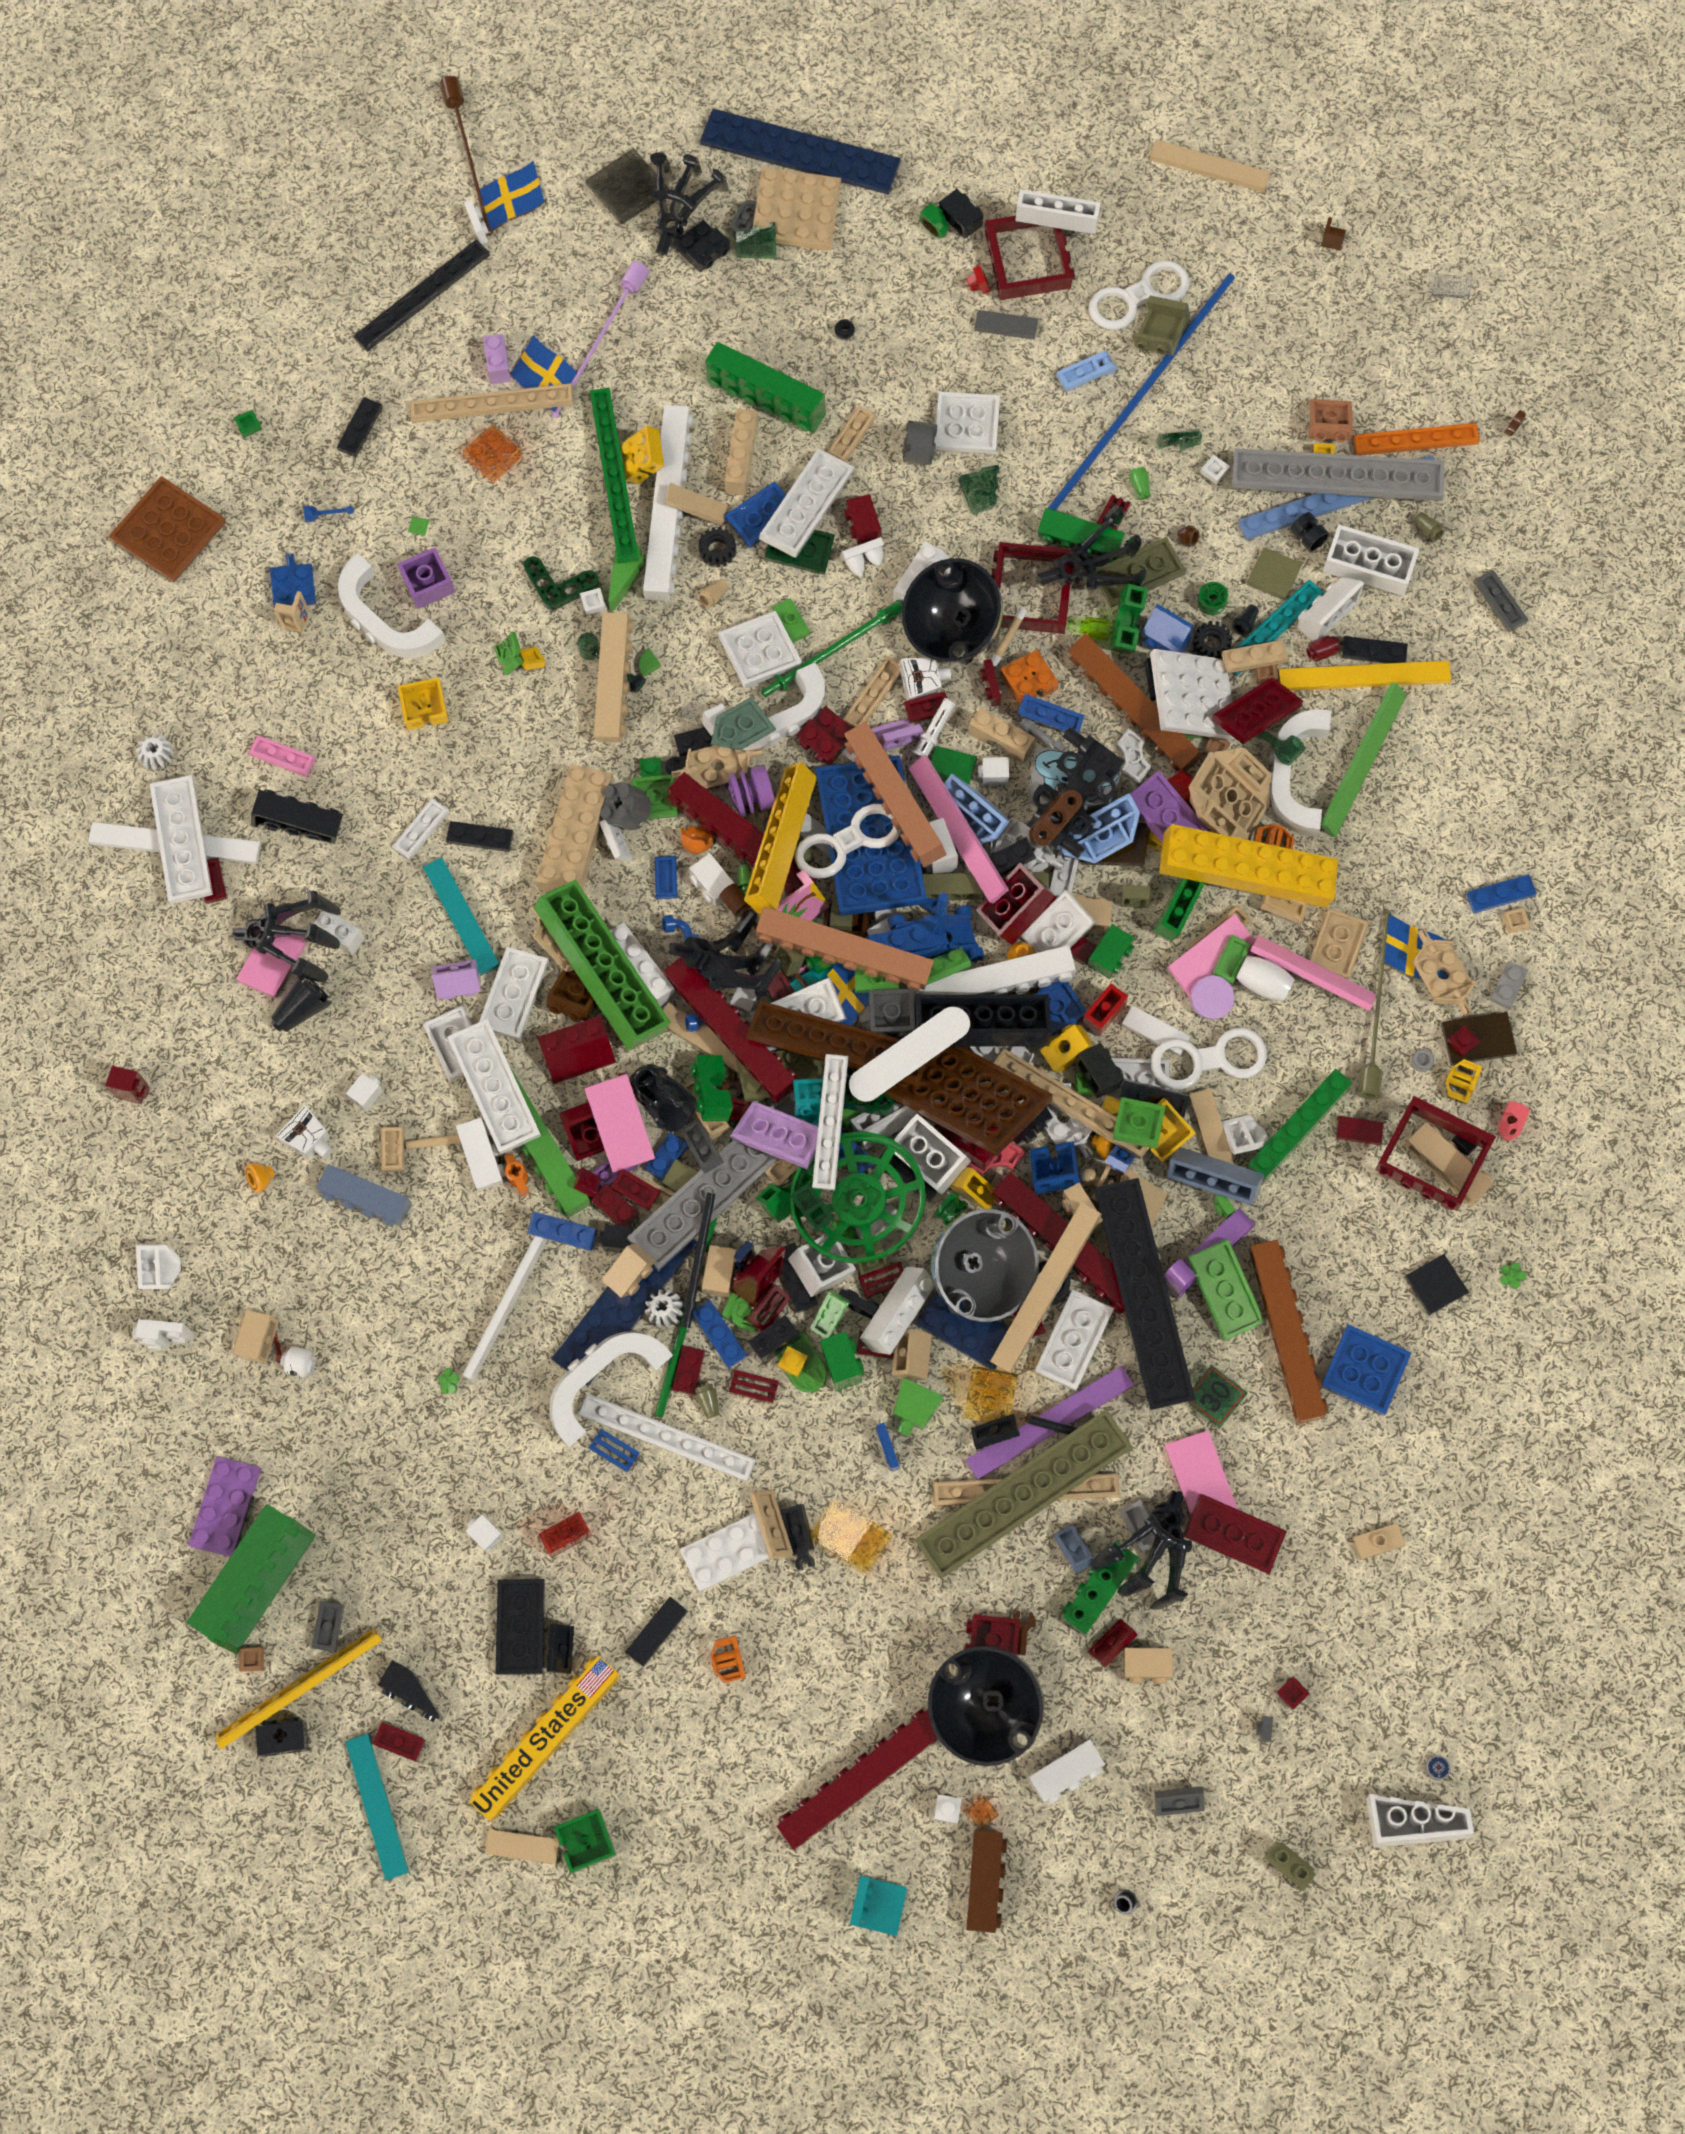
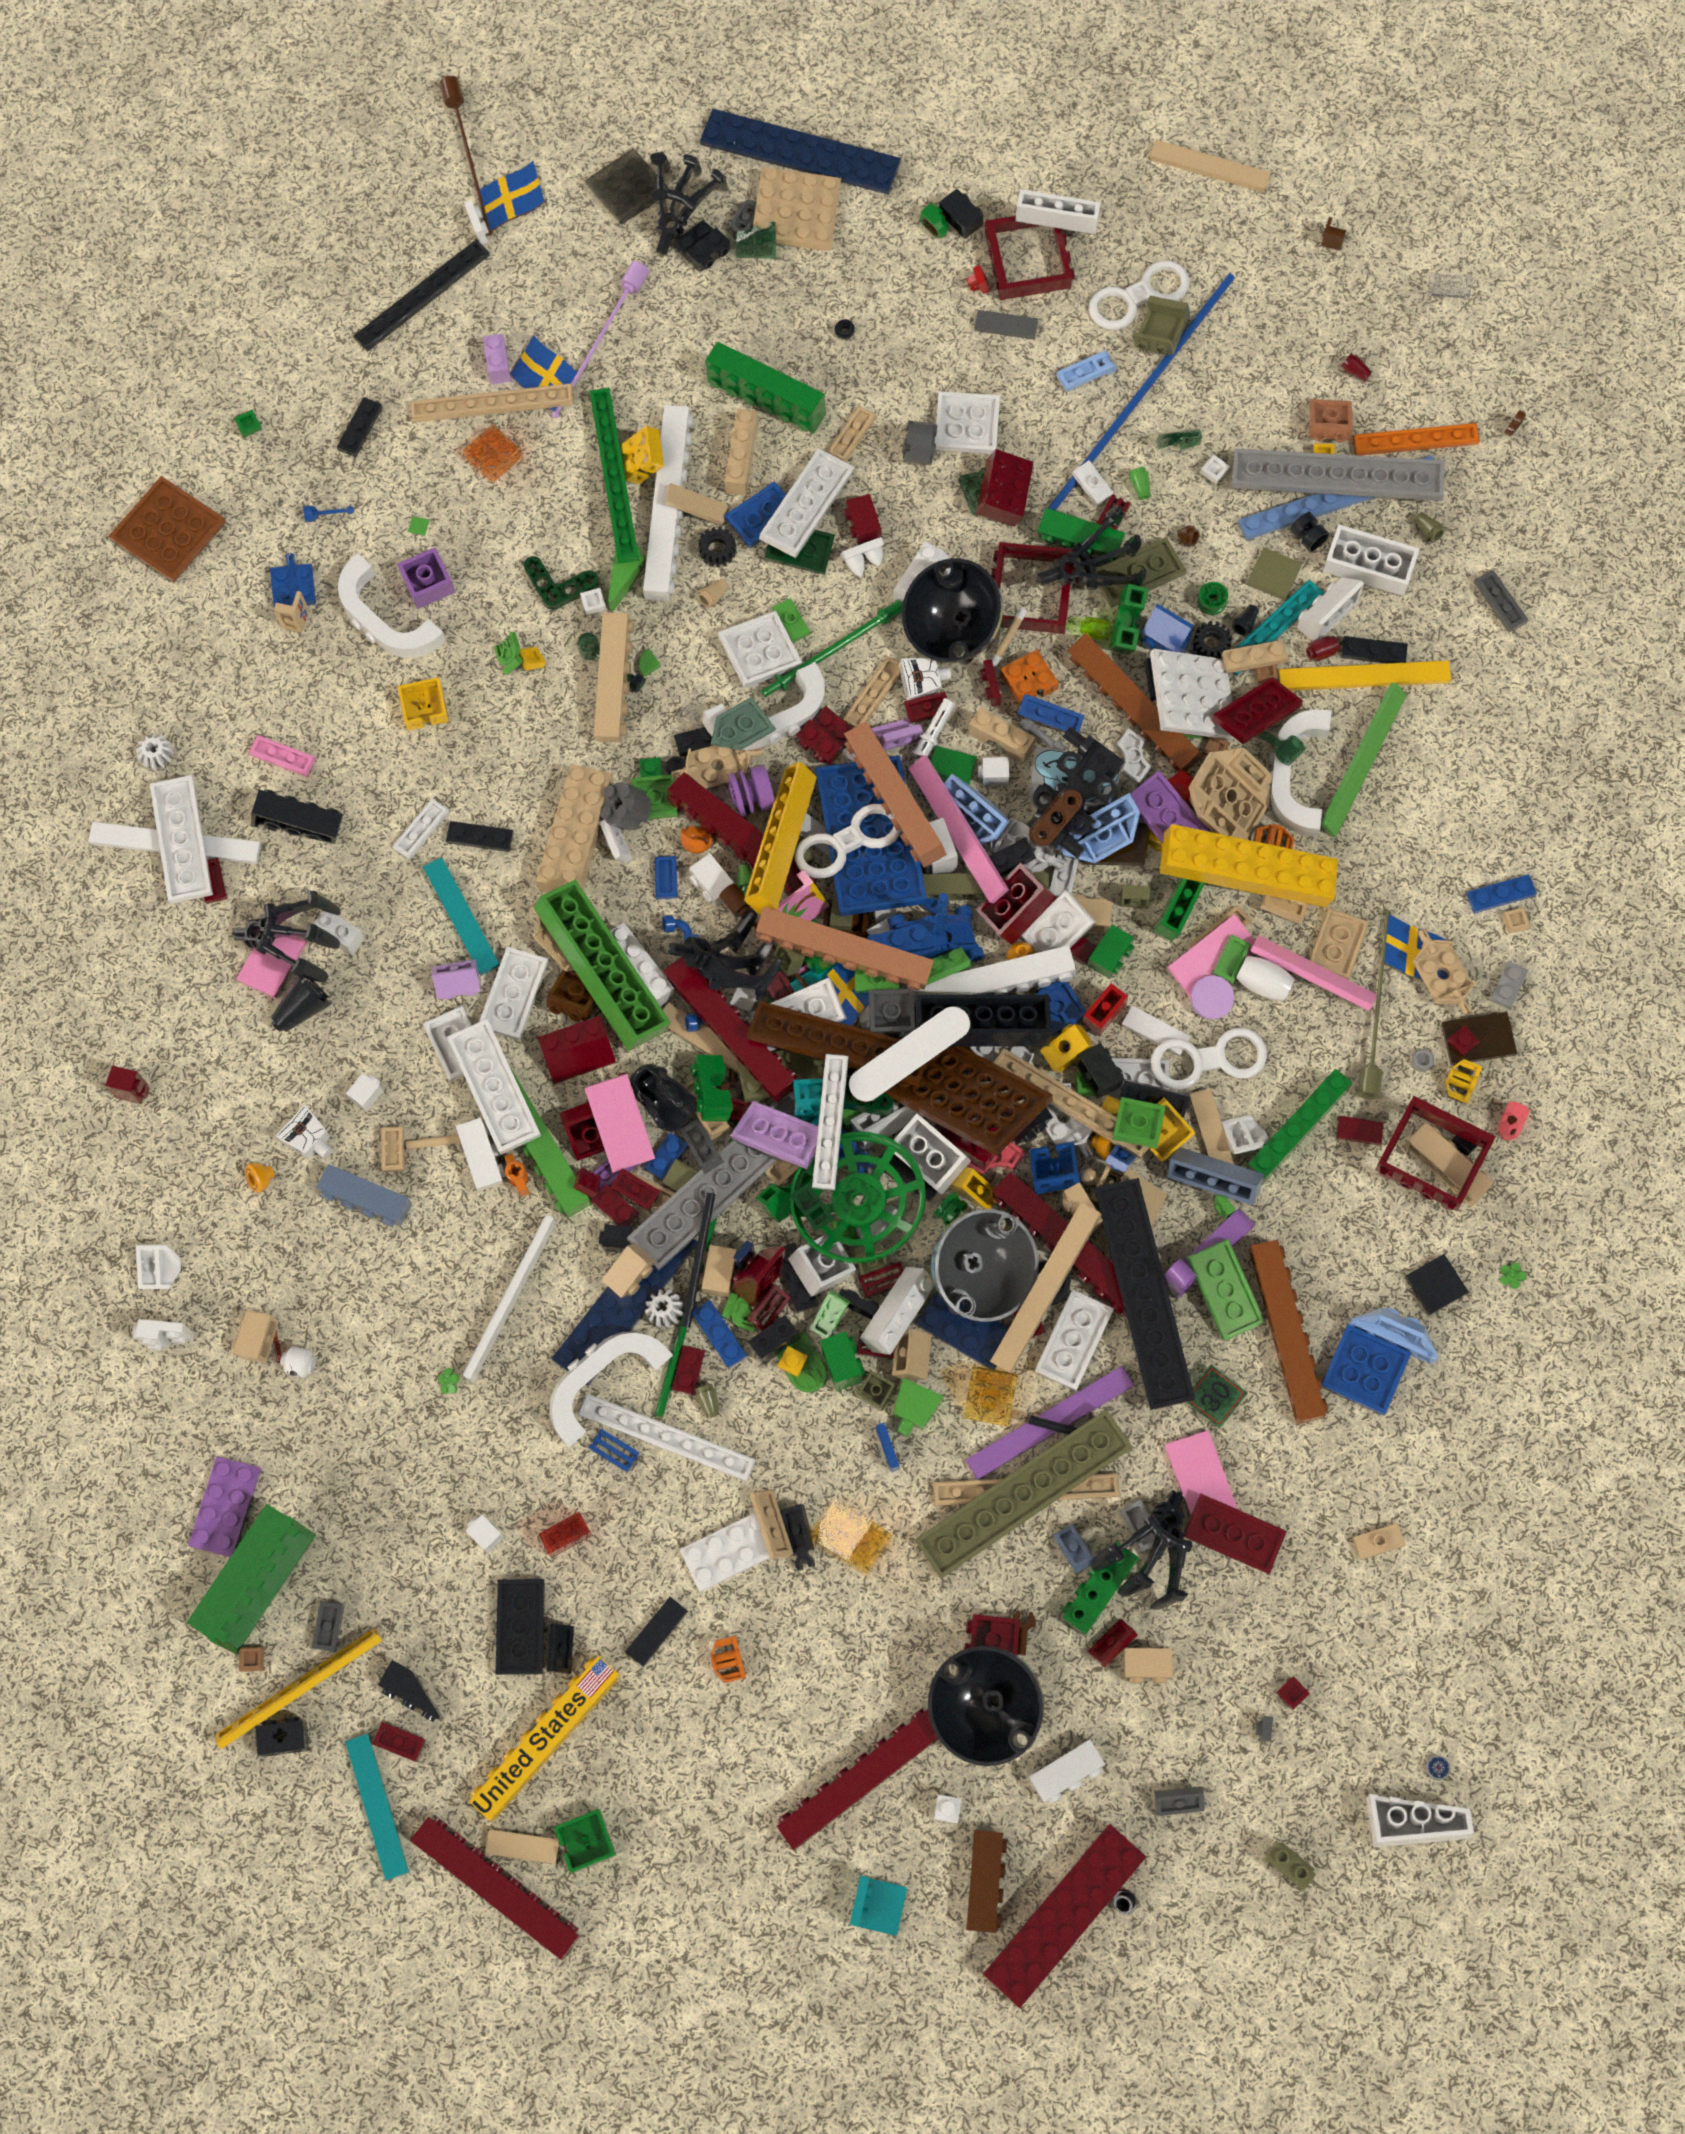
blue plate [527,1212,597,1251] -> none
dark red tile [729,1370,779,1404] -> none
clear orange tile [965,1796,999,1830] -> none
black plate [971,1414,1020,1450] -> none
none -> dark red brick [410,1816,581,1960]
none -> olive piece [857,1371,896,1411]
none -> dark red brick [976,449,1034,527]
none -> dark red brick [983,1824,1147,2009]
none -> white plate [1071,461,1114,506]
none -> dark red cone [1341,353,1372,382]
none -> light blue wedge [1349,1308,1438,1365]

